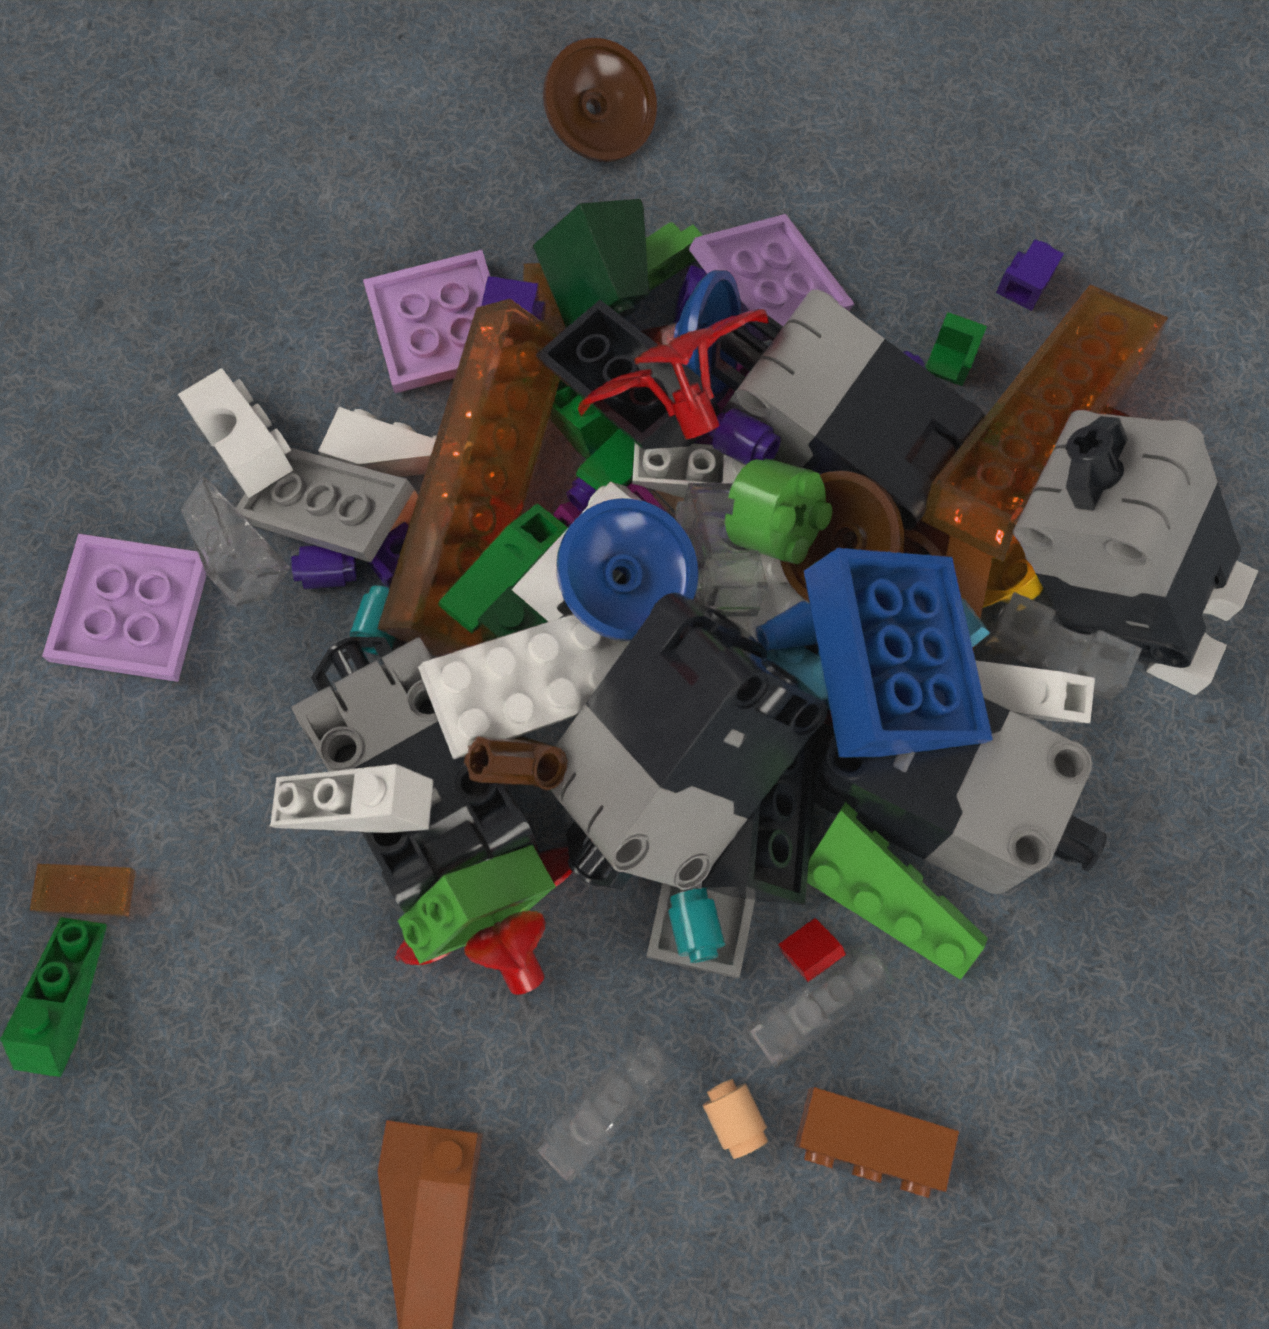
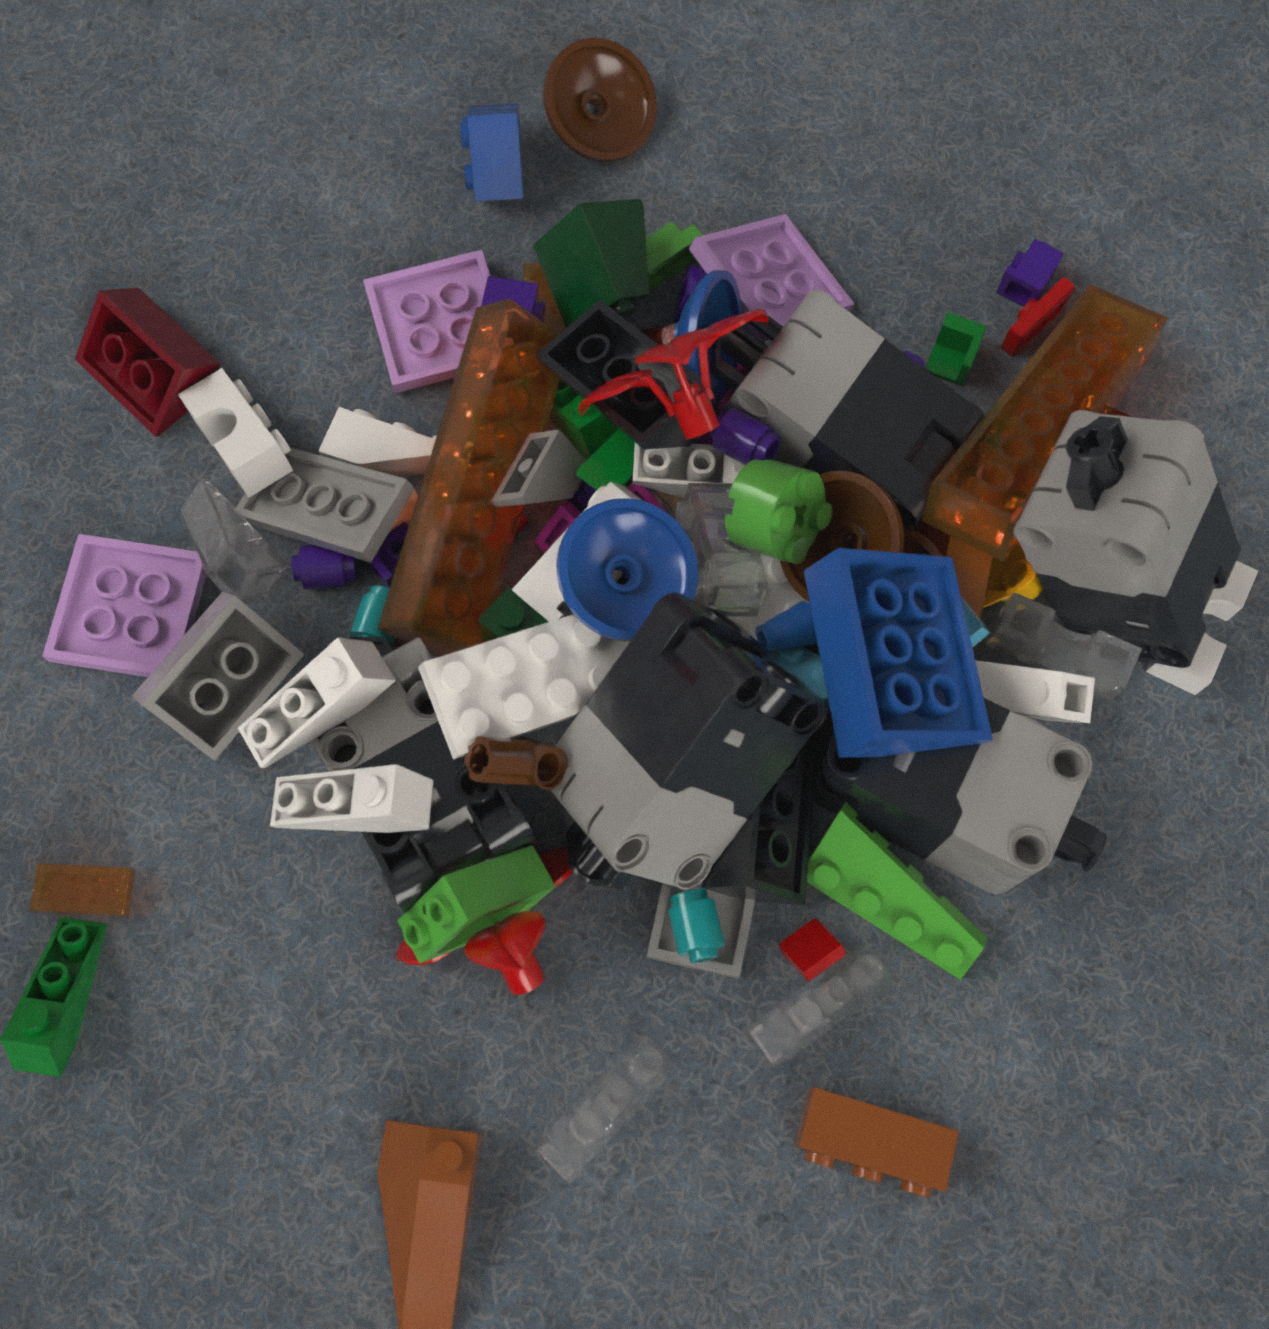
green slope [438,503,568,634] -> none
light nougat brick [702,1079,768,1159] -> none
none -> dark red slope [75,288,221,437]
none -> light grey brick [132,591,304,761]
none -> white slope [238,638,396,768]
none -> blue brick [460,103,524,201]
none -> light grey slope [491,429,586,507]
none -> red plate [1001,277,1075,357]

